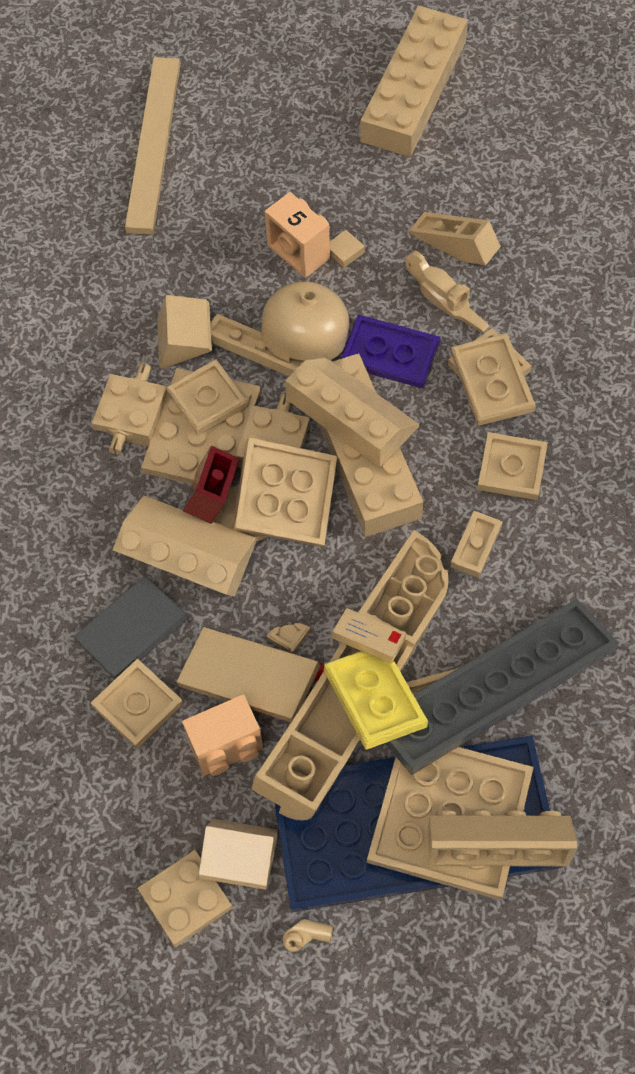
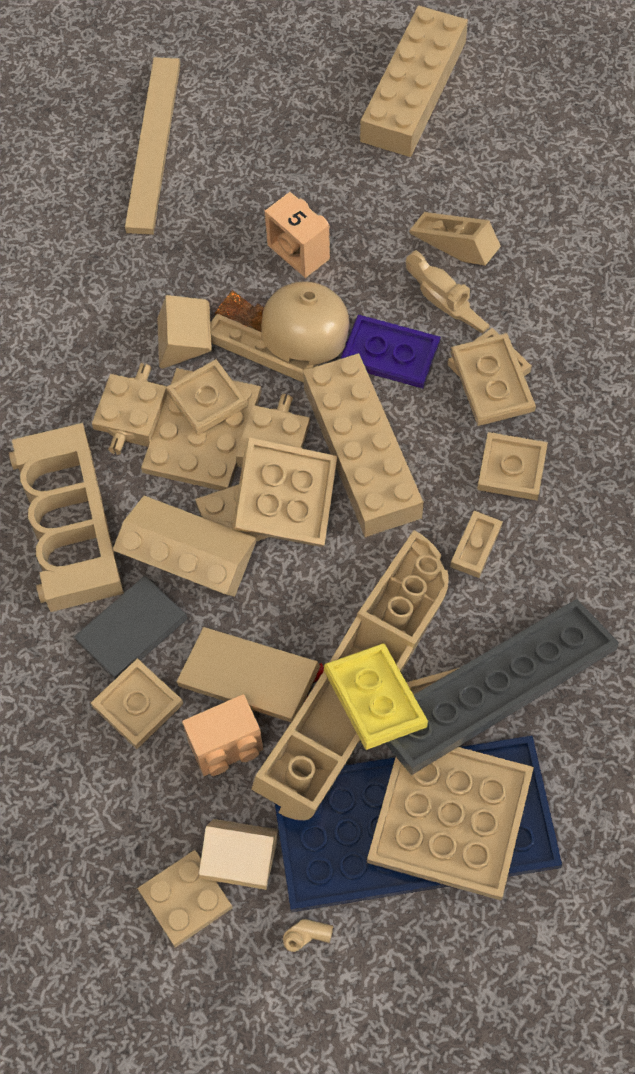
dark red brick [183,445,239,524] -> none
tan tile [266,623,310,654] -> none
tan slope [285,357,419,468] -> none
tan tile [330,230,365,268] -> none
tan tile [332,608,406,664] -> none
tan slope [428,811,578,866] -> none
none -> tan fence [9,423,124,612]
none -> clear orange slope [214,290,264,332]

